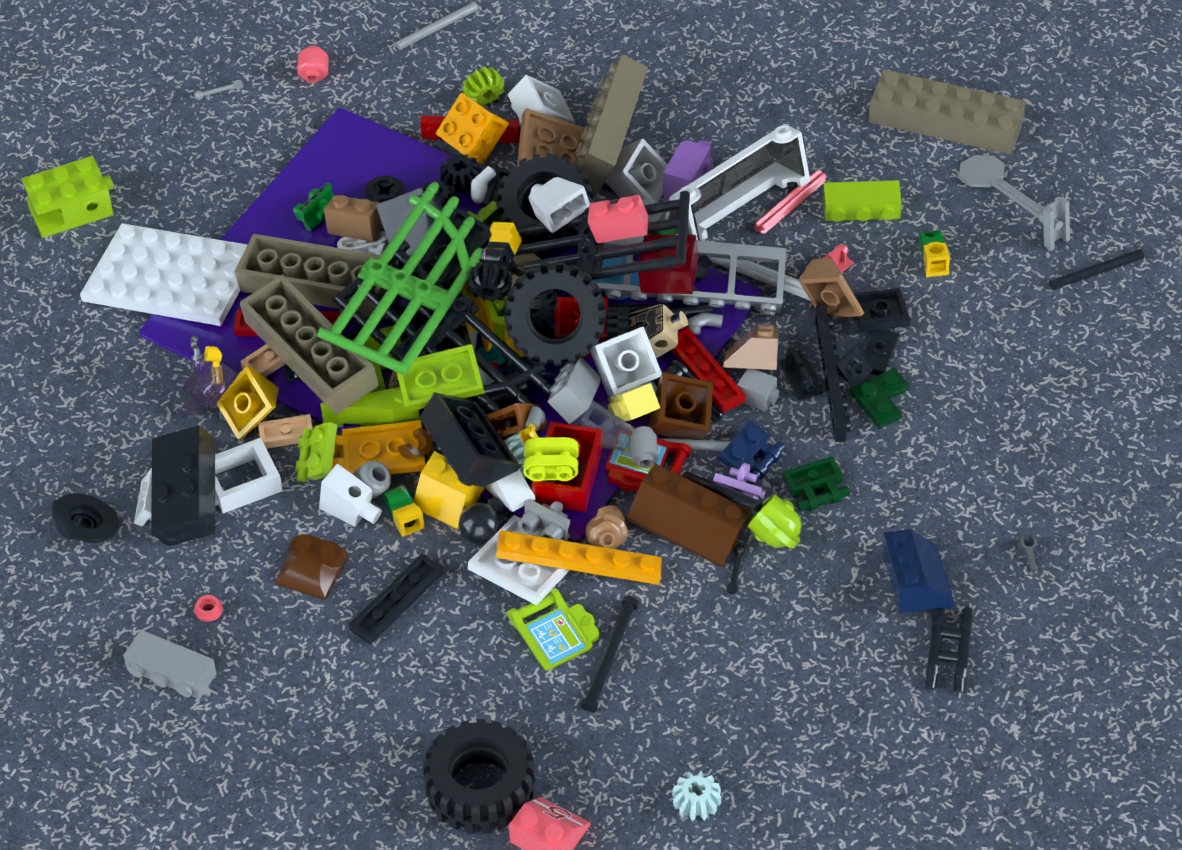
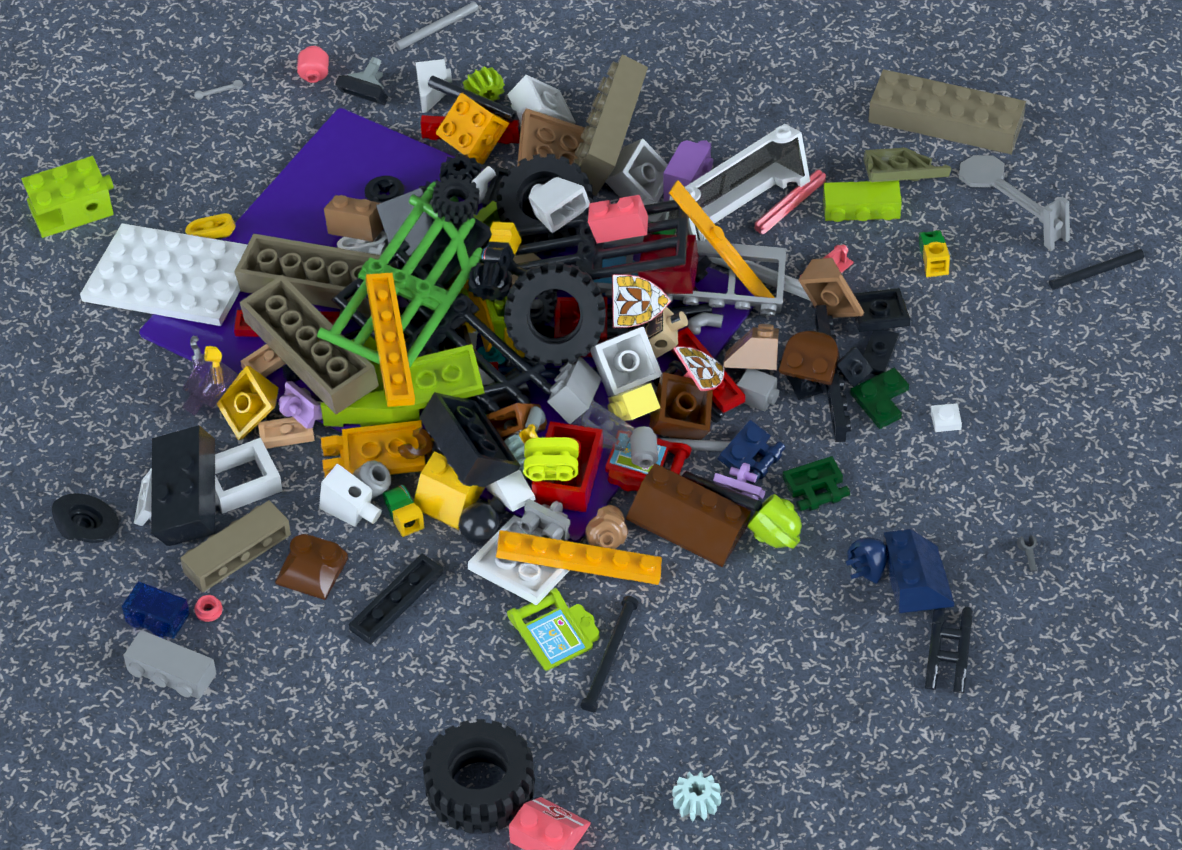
green hips [293,183,335,231] -> none
lime plate [295,422,337,482] -> none
black hinge [726,545,745,594] -> none
none -> clear blue brick [122,581,190,639]
none -> dark tan brick [180,500,291,593]
none -> yellow plate [185,213,236,239]
none -> lavender hips [278,381,323,429]
none -> black piece [335,57,388,105]
none -> light orange plate [366,273,415,407]
none -> white slope [416,59,452,113]
none -> black piece [428,75,517,122]
none -> black tyre [432,175,480,223]
none -> shield [612,275,671,328]
none -> light orange piece [669,180,775,298]
none -> shield [673,347,724,391]
none -> reddish brown slope [779,331,840,385]
none -> dark blue piece [846,537,887,584]
none -> olive wing [863,148,951,182]
none -> white plate [931,403,962,432]

